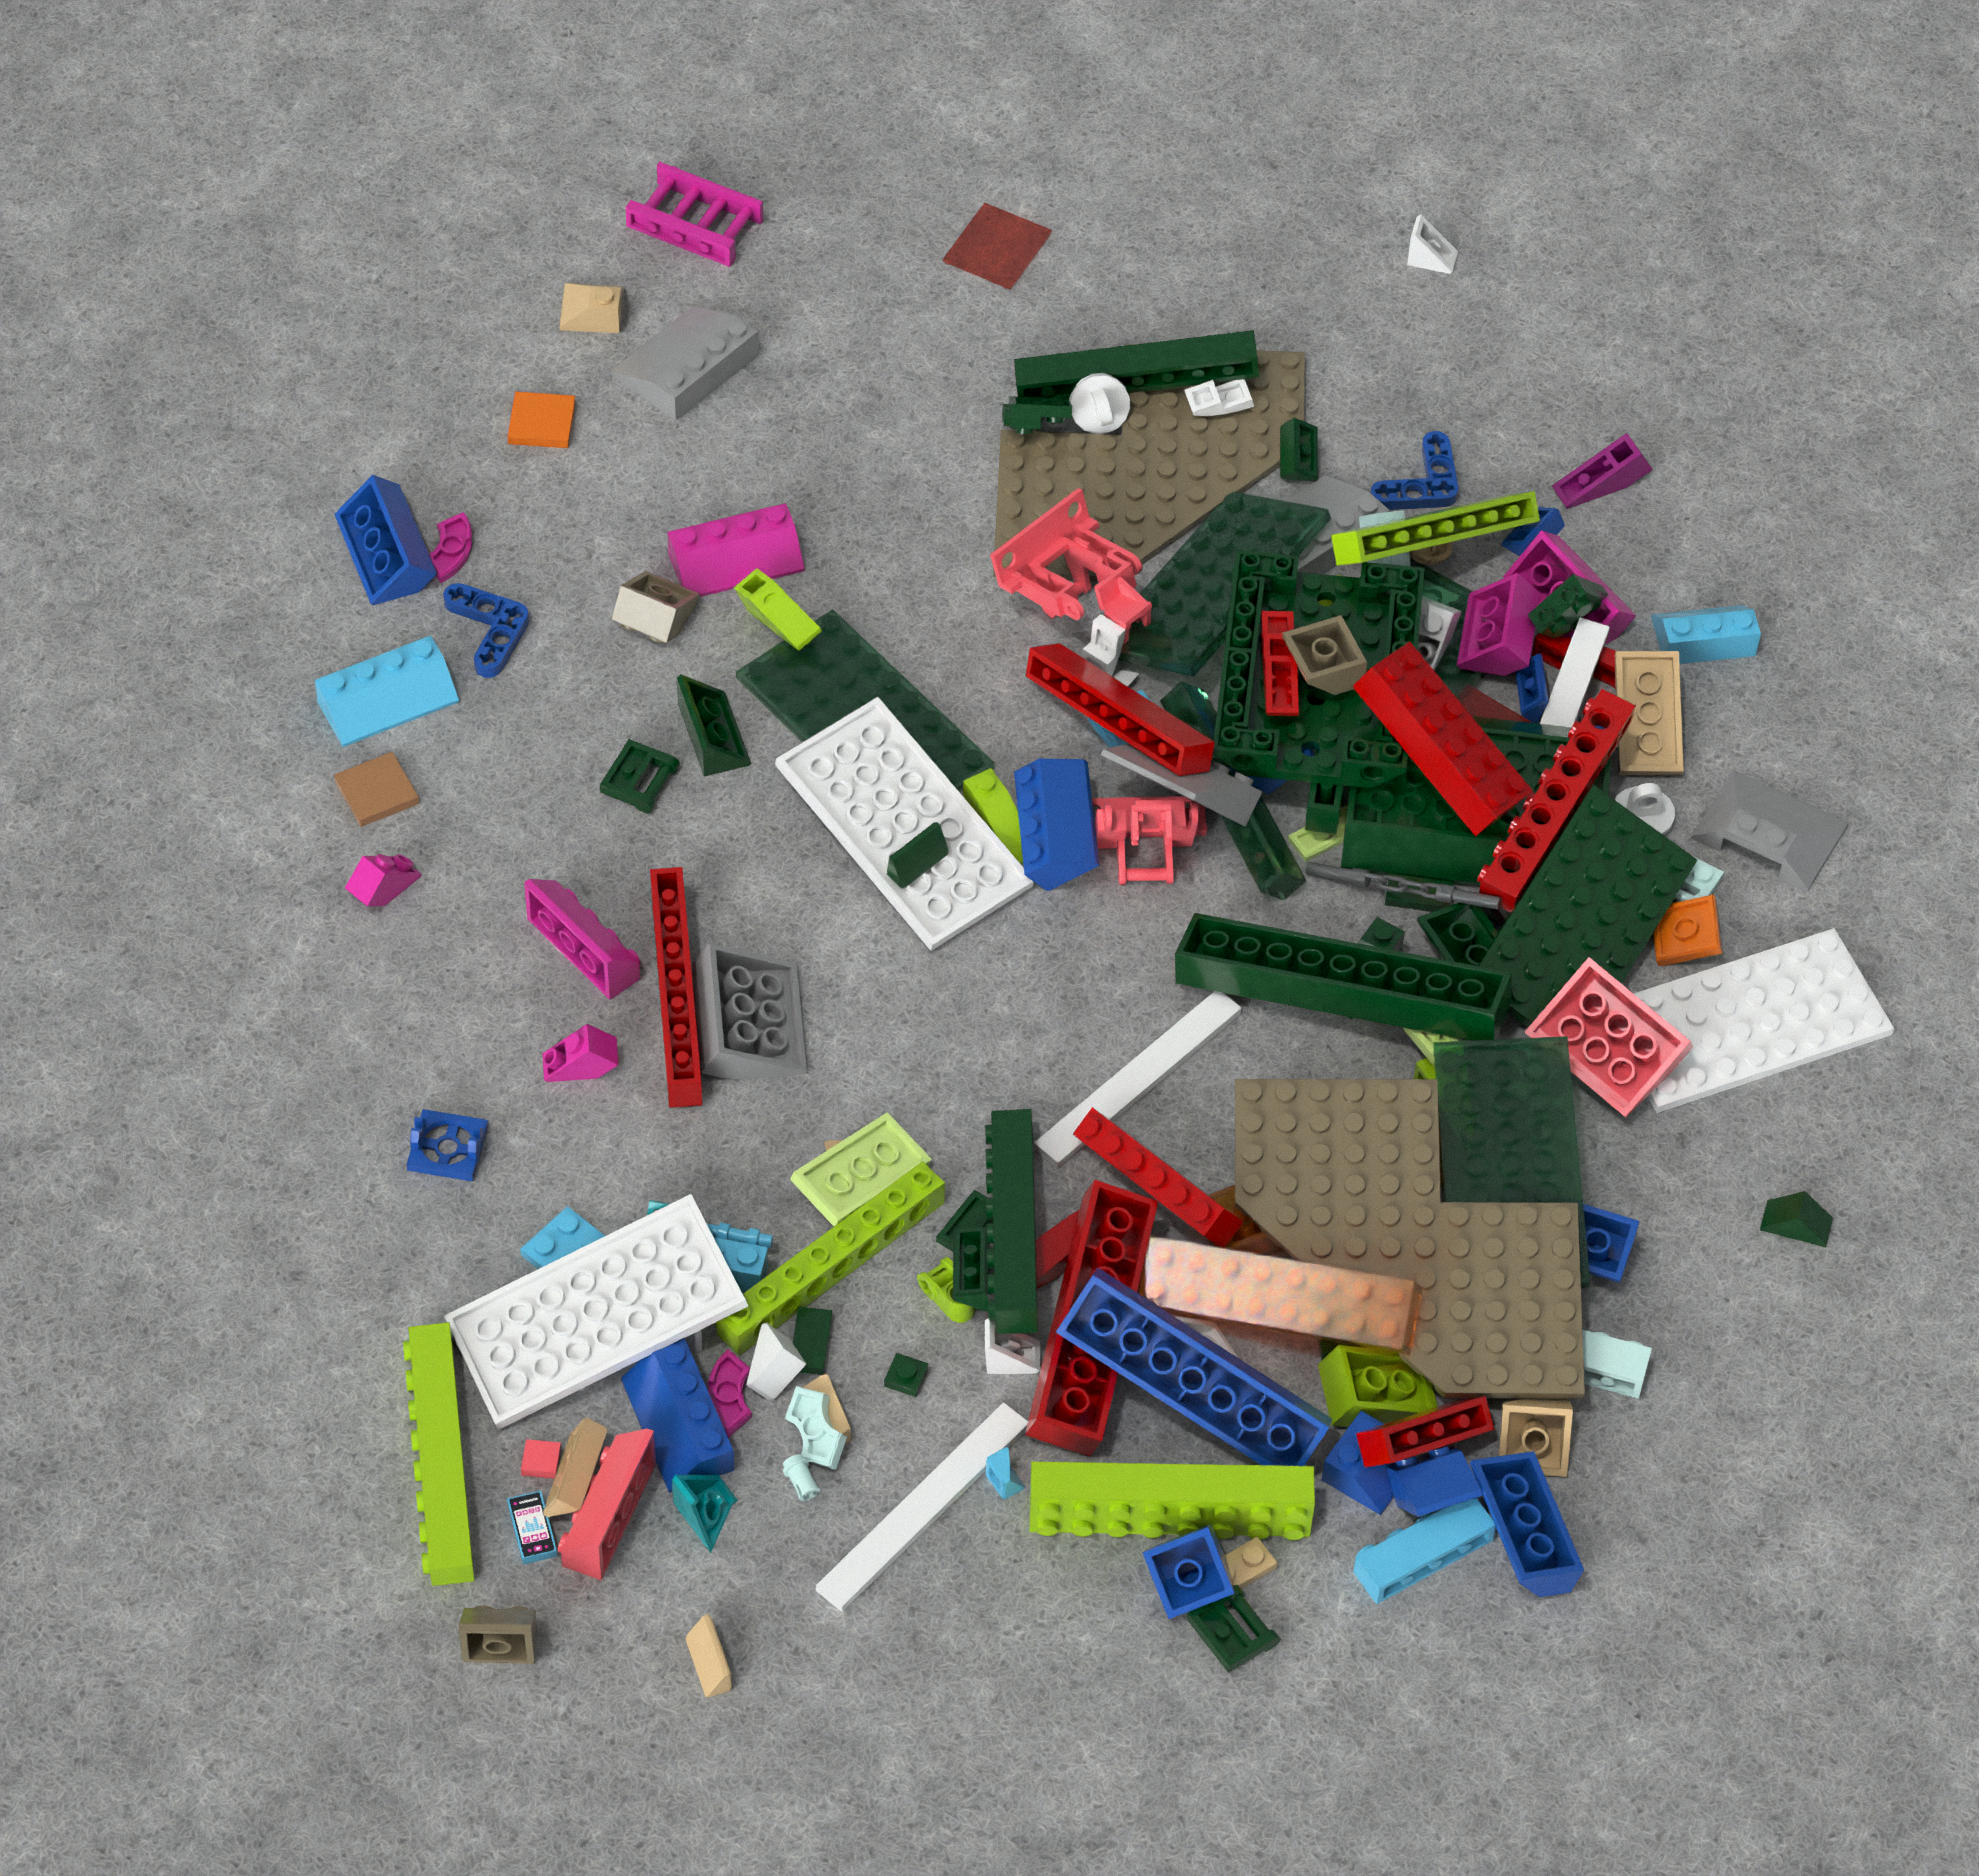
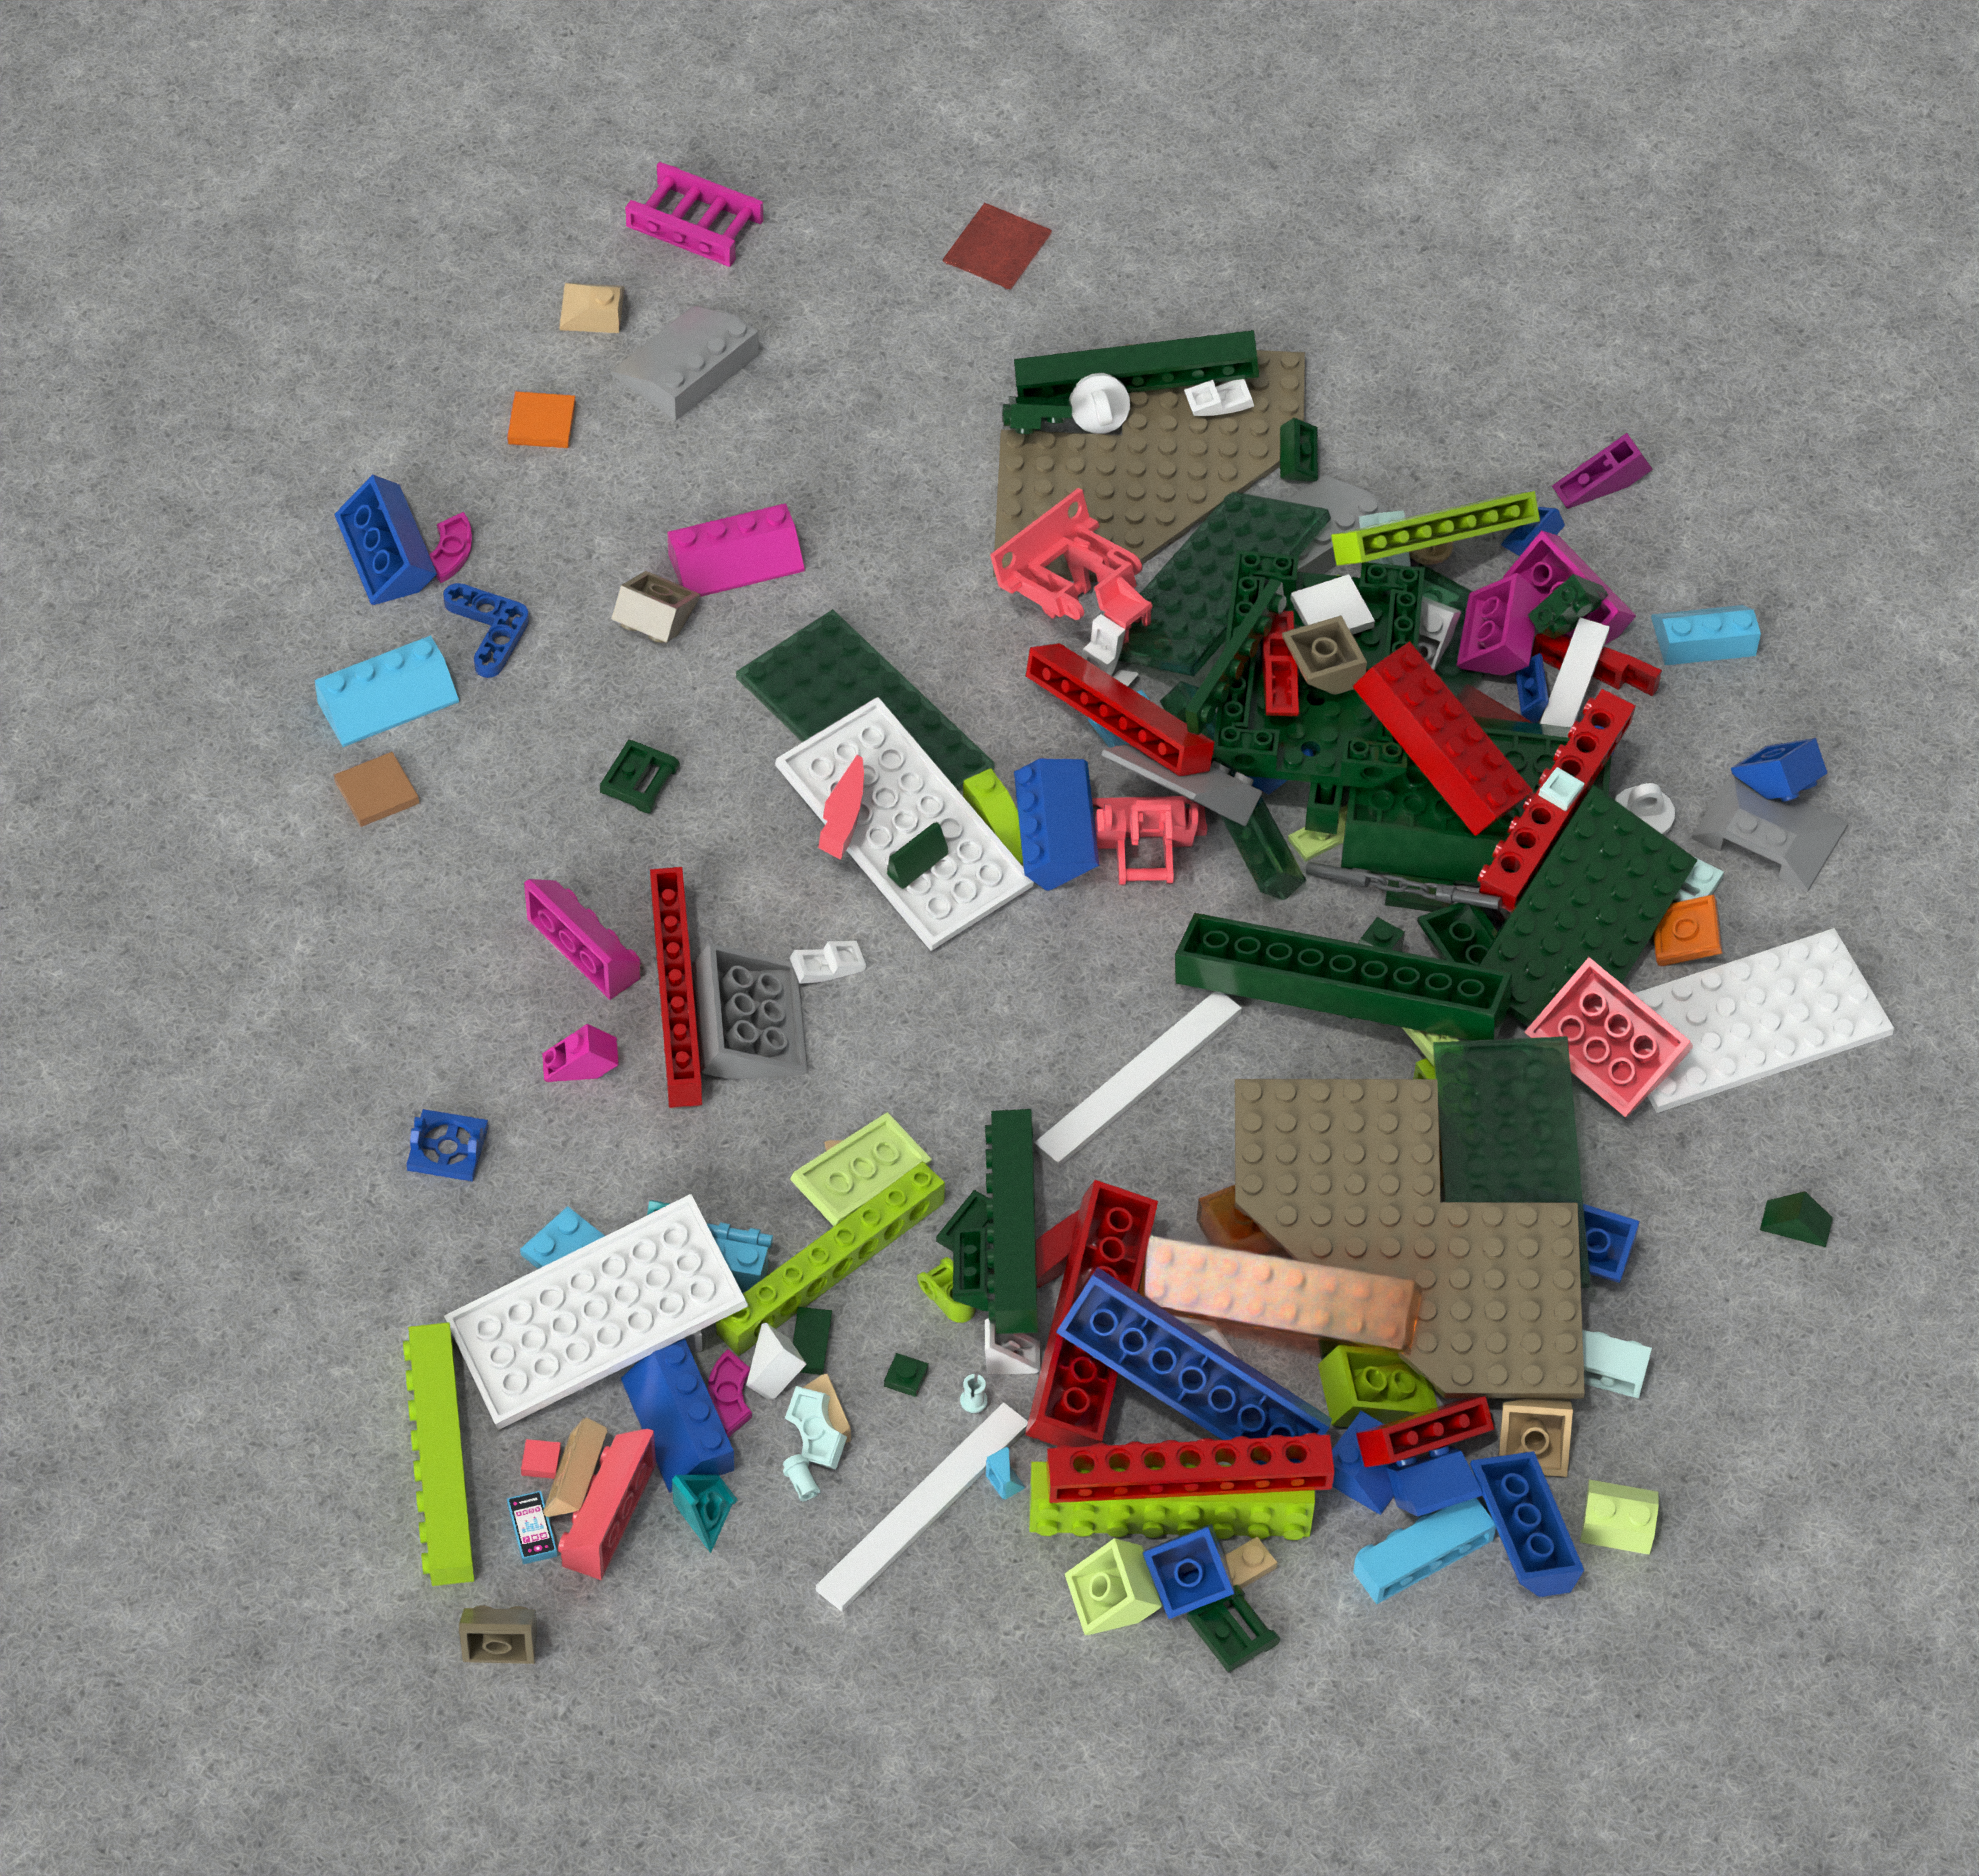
dark pink slope [345,854,422,906] -> none
dark green slope [677,674,751,777] -> none
tan slope [686,1614,732,1697] -> none
lime slope [734,568,822,651] -> none
red brick [1073,1107,1243,1249] -> none
blue beam [1370,431,1458,510] -> none
white slope [1407,215,1458,274] -> none
tan plate [1614,651,1684,775] -> none
none -> white slope [790,941,867,984]
none -> coral slope [818,755,864,860]
none -> light aqua pin [960,1374,988,1413]
none -> red brick [1046,1433,1334,1503]
none -> yellowish green slope [1065,1538,1162,1635]
none -> dark green plate [1185,579,1286,735]
none -> white tile [1291,574,1375,634]
none -> light aqua tile [1539,767,1584,811]
none -> yellowish green slope [1580,1479,1659,1555]
none -> blue slope [1731,738,1827,802]

